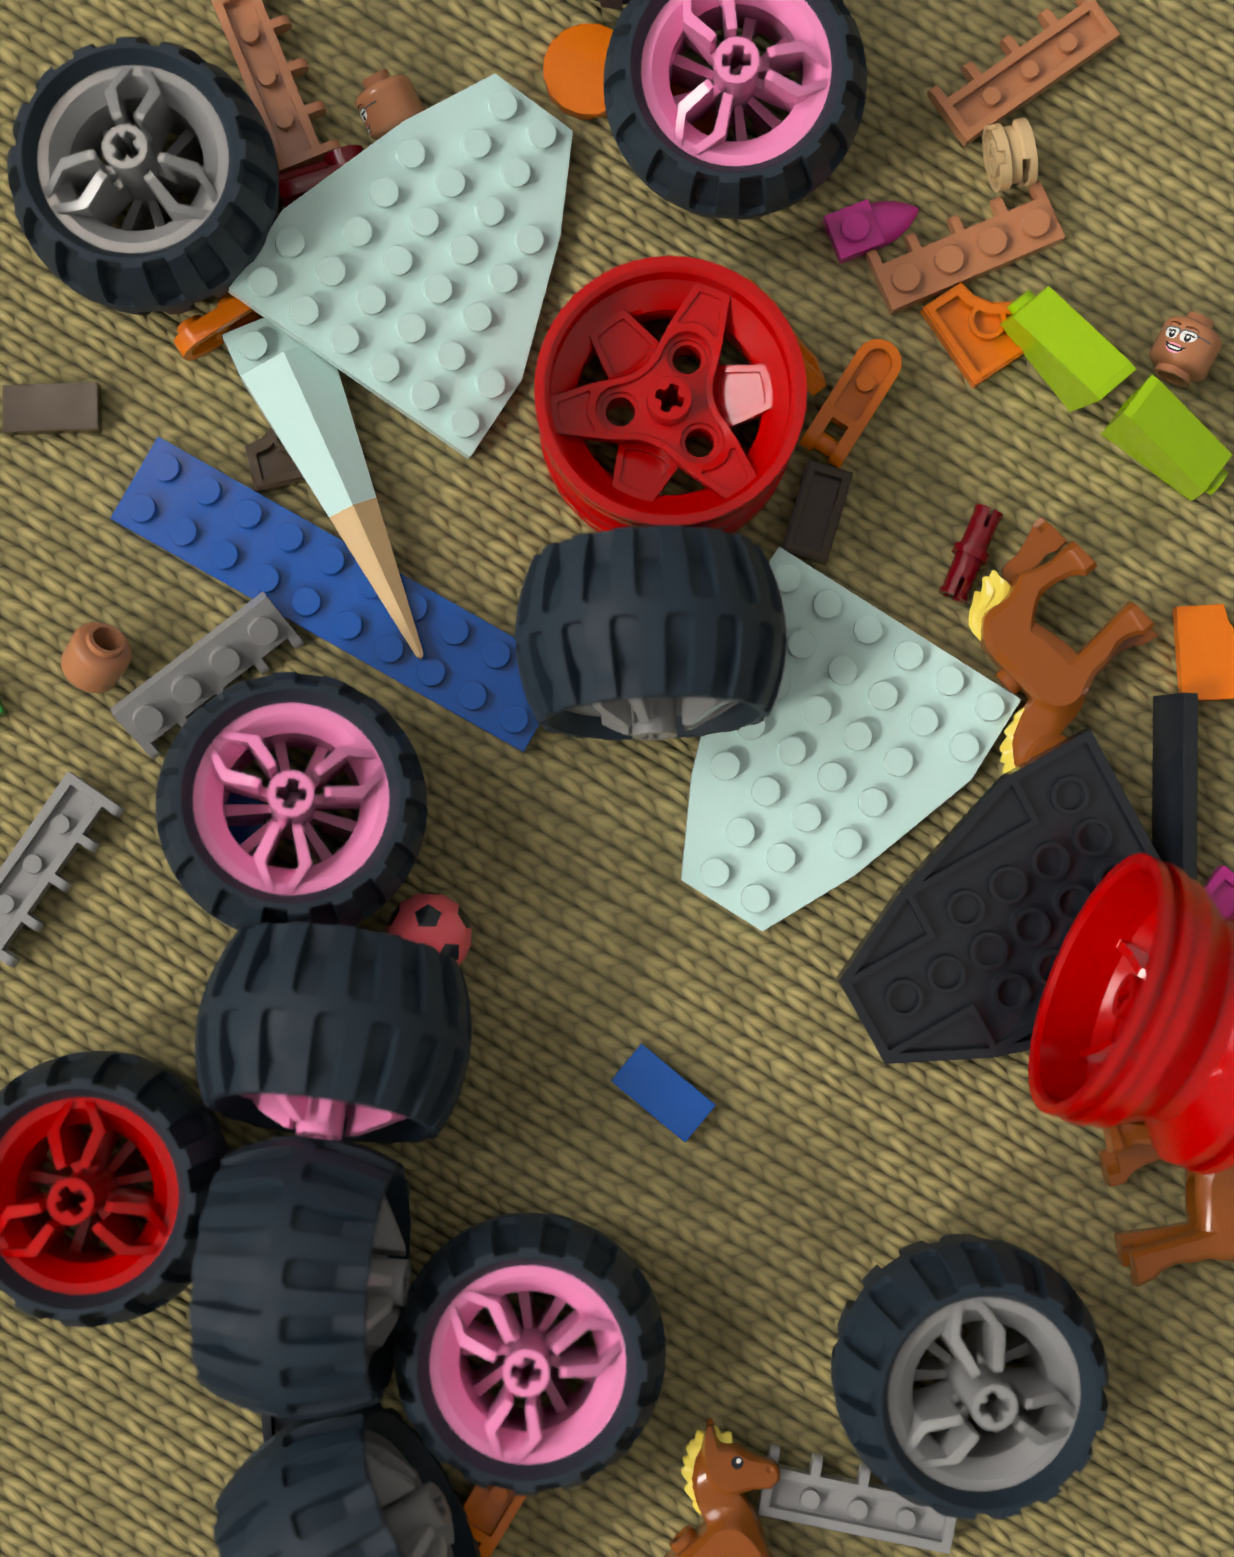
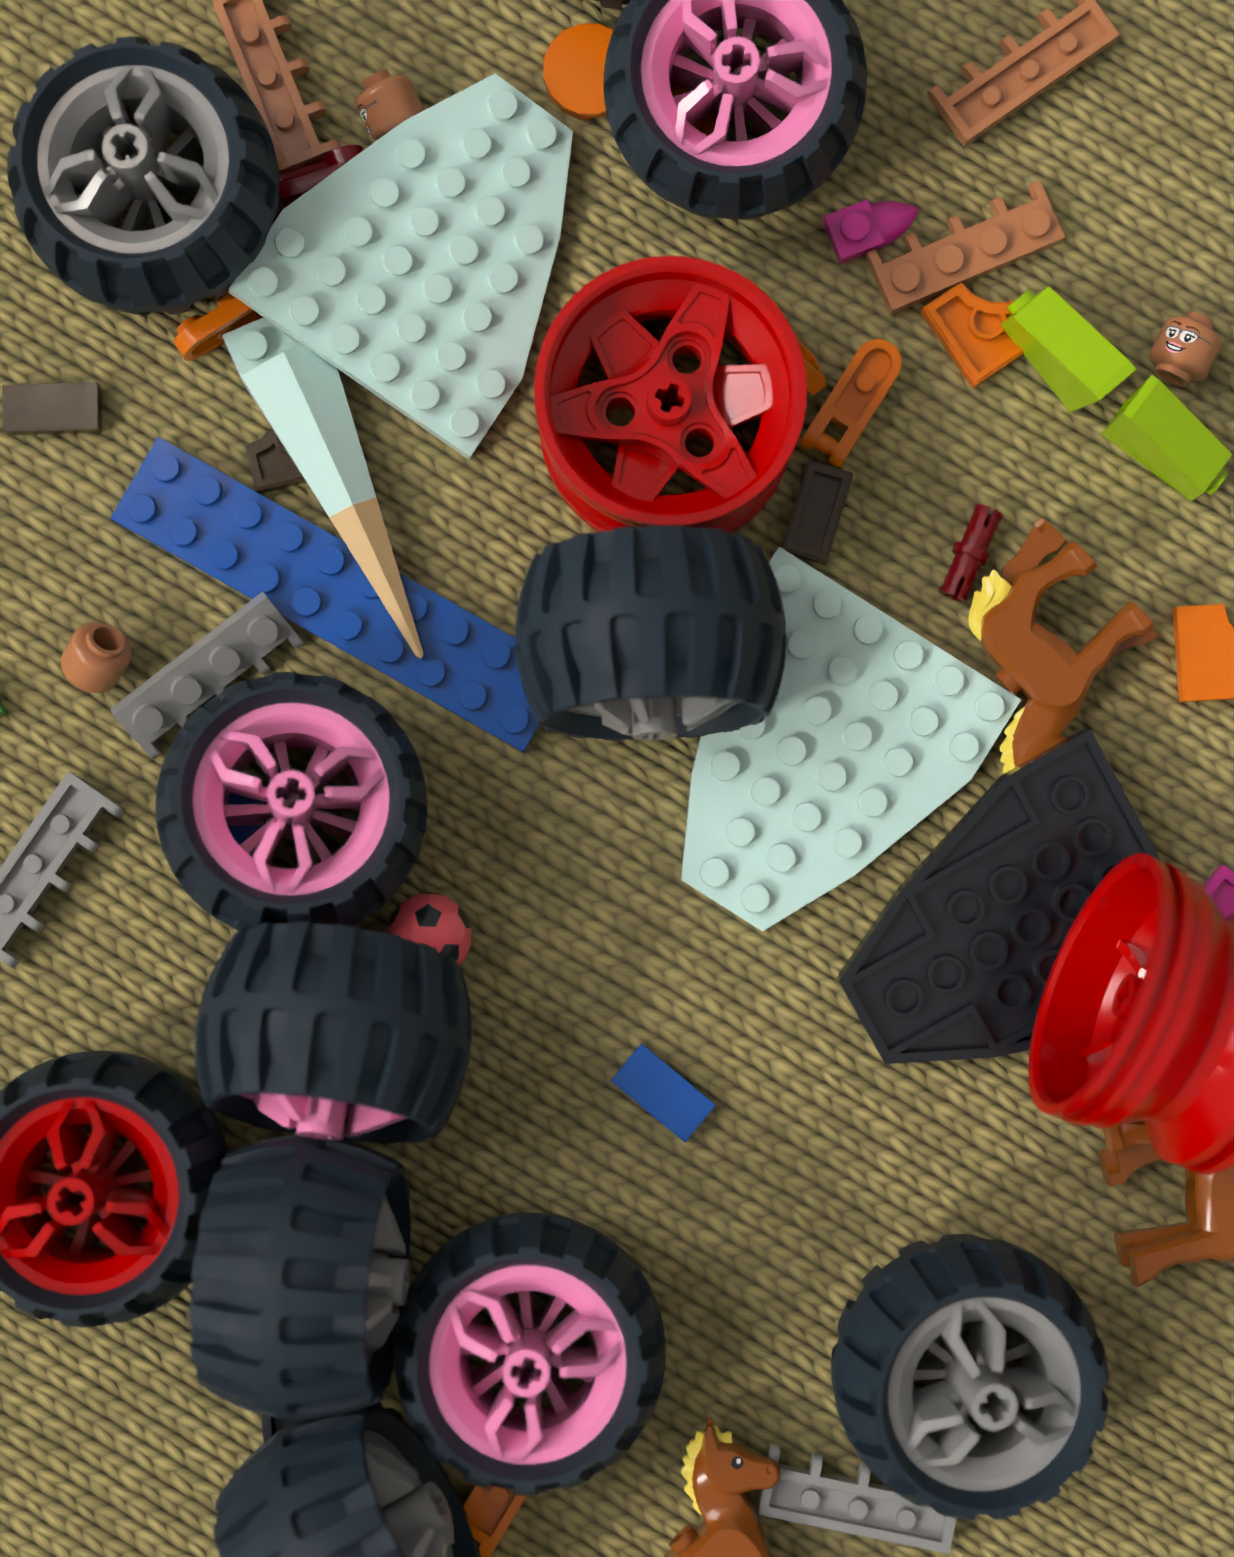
tan wheel [982,117,1038,193] -> none
black tile [1152,693,1198,880] -> none

